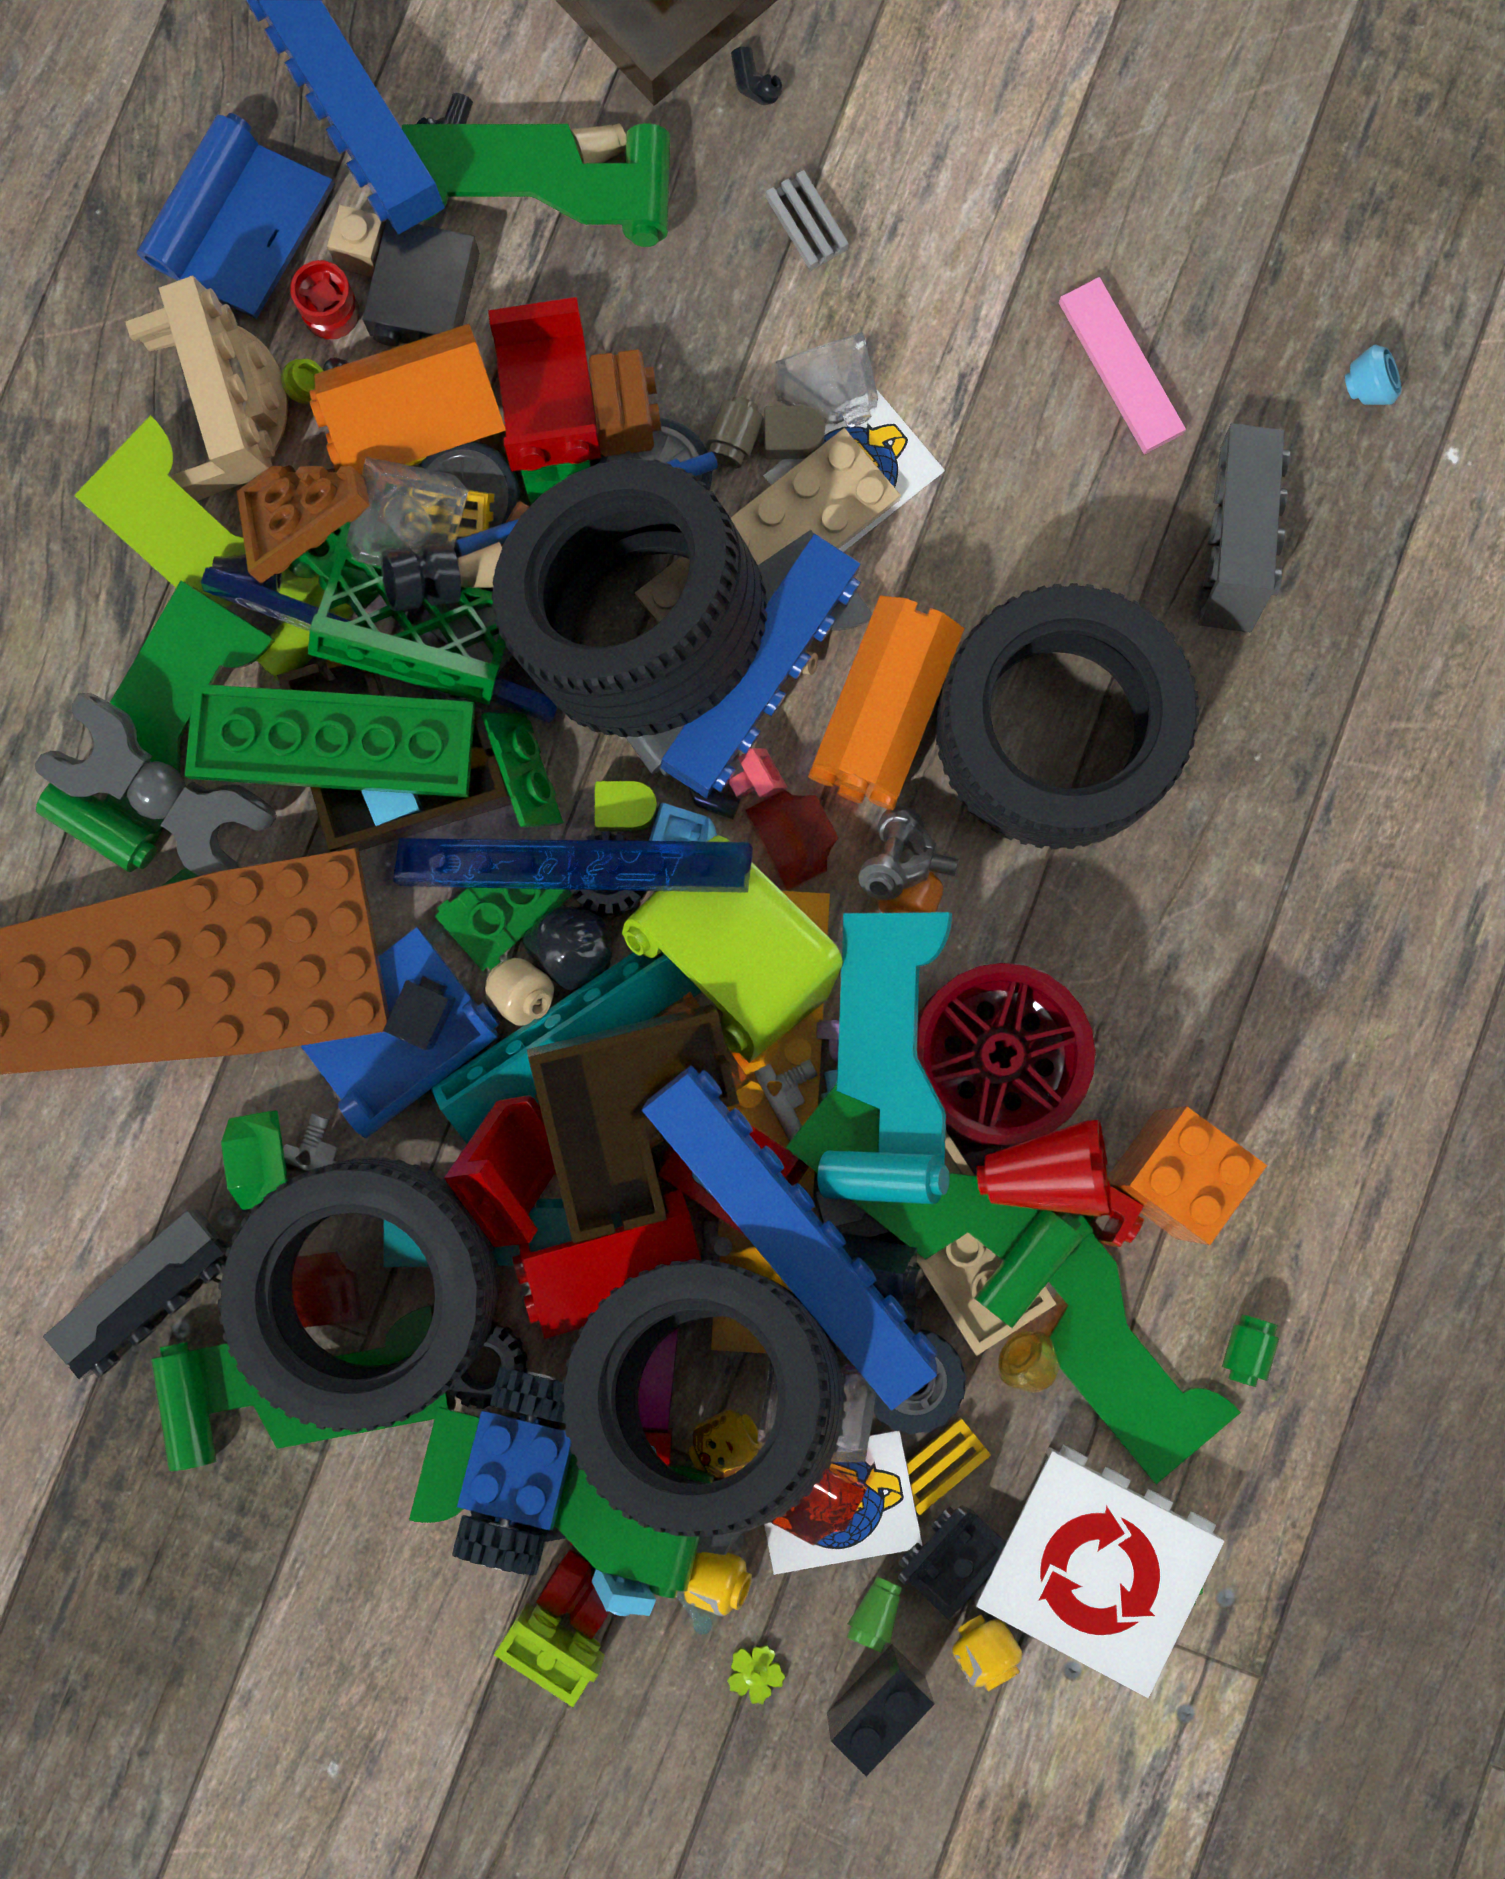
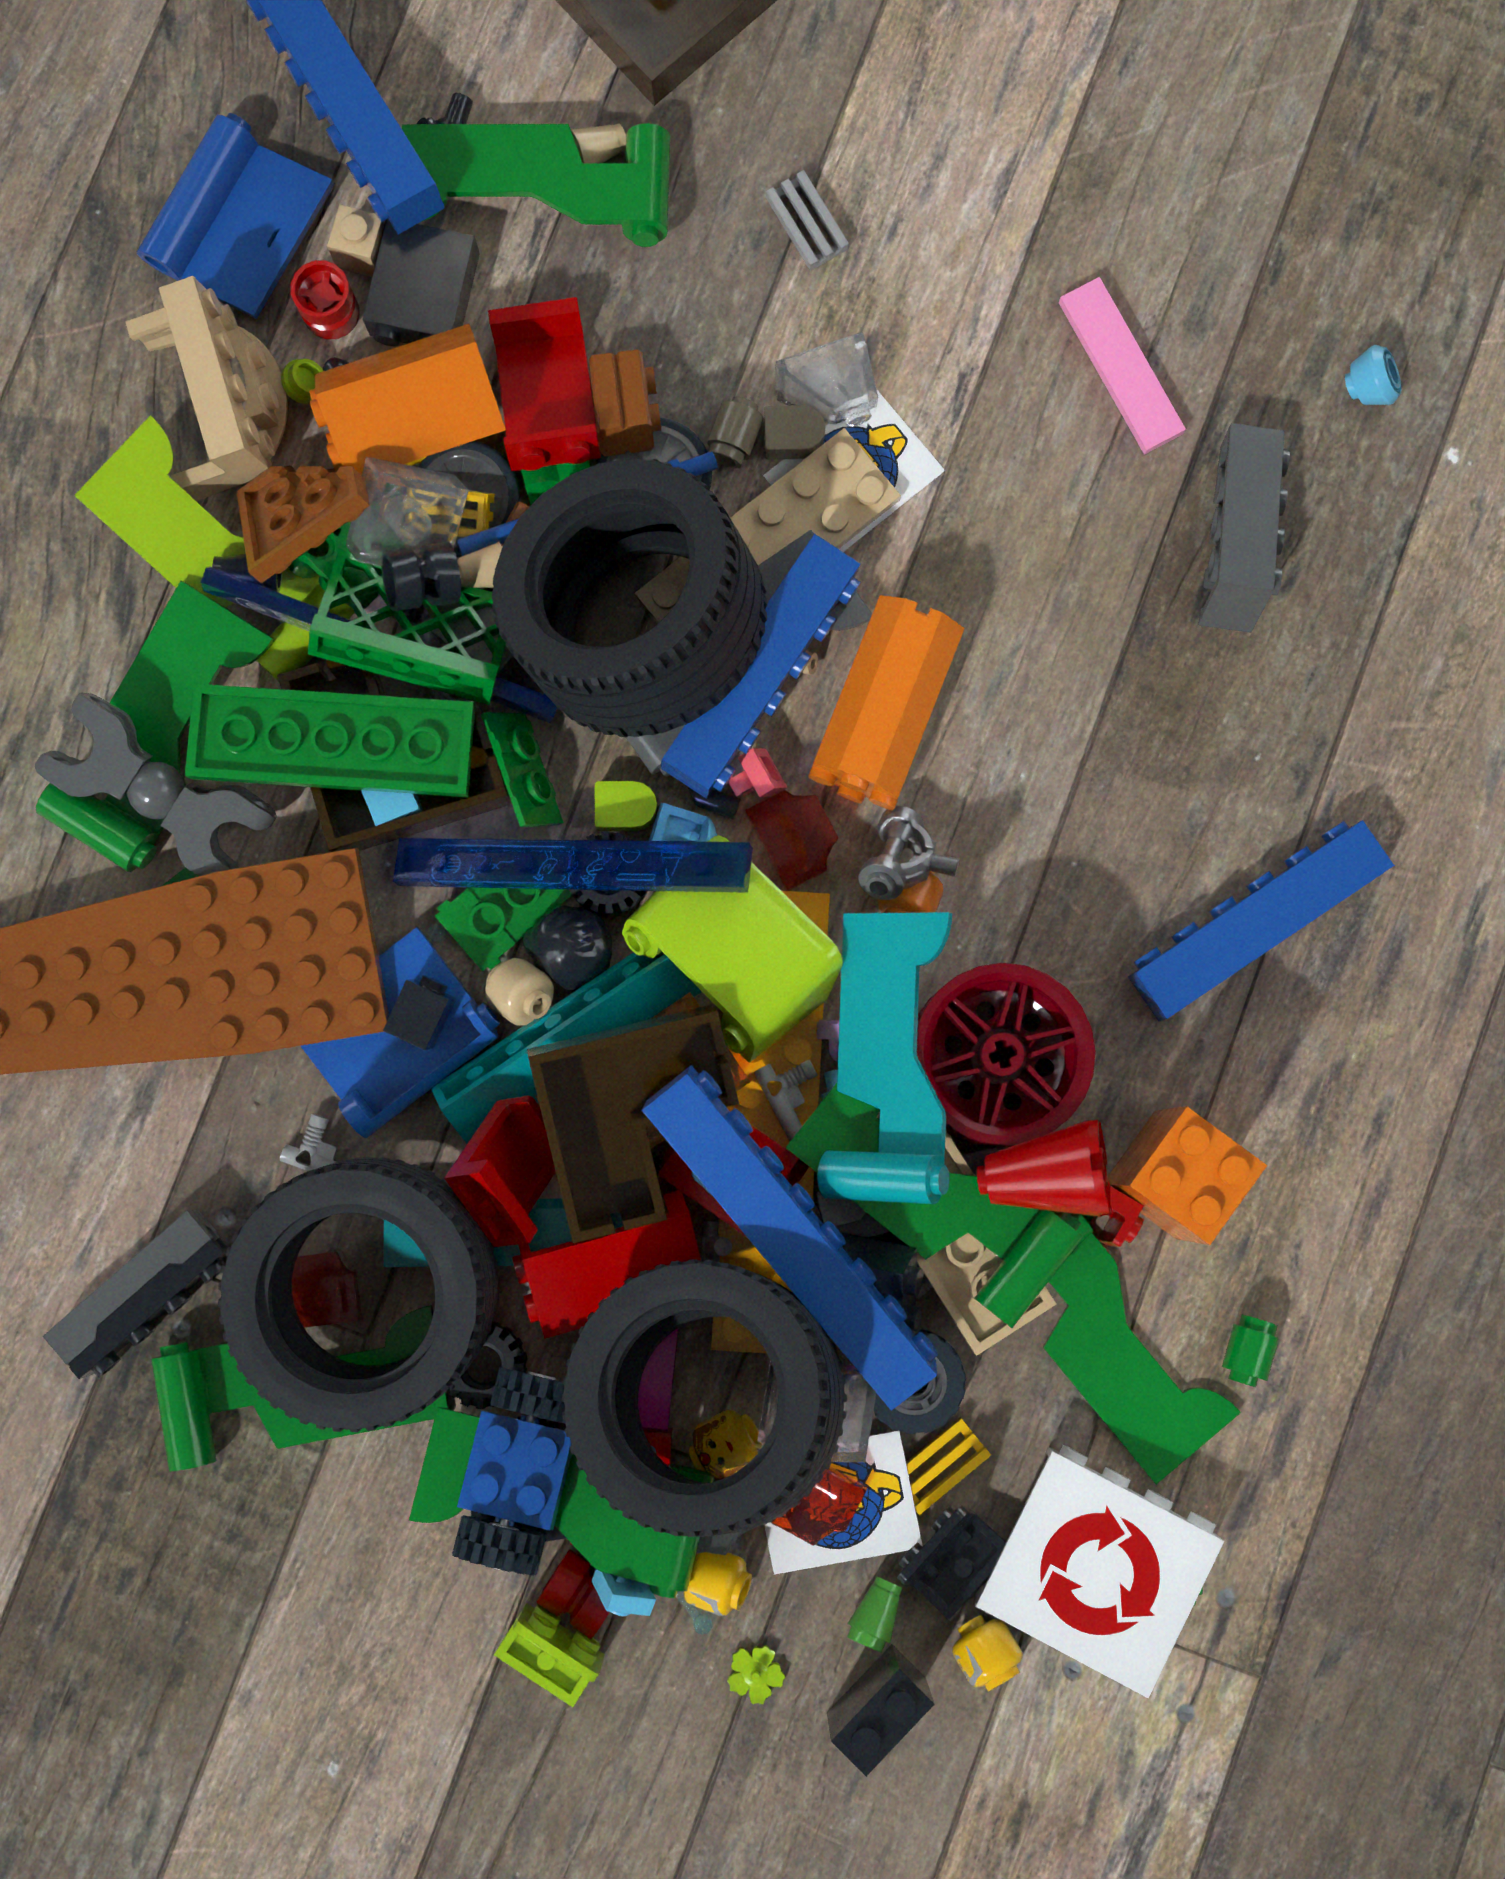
green slope [221,1110,288,1210] -> none
black arm [731,47,783,105] -> none
black tyre [935,583,1199,850] -> none
clear yellow cone [998,1331,1059,1393] -> none
none -> blue brick [1128,820,1395,1022]

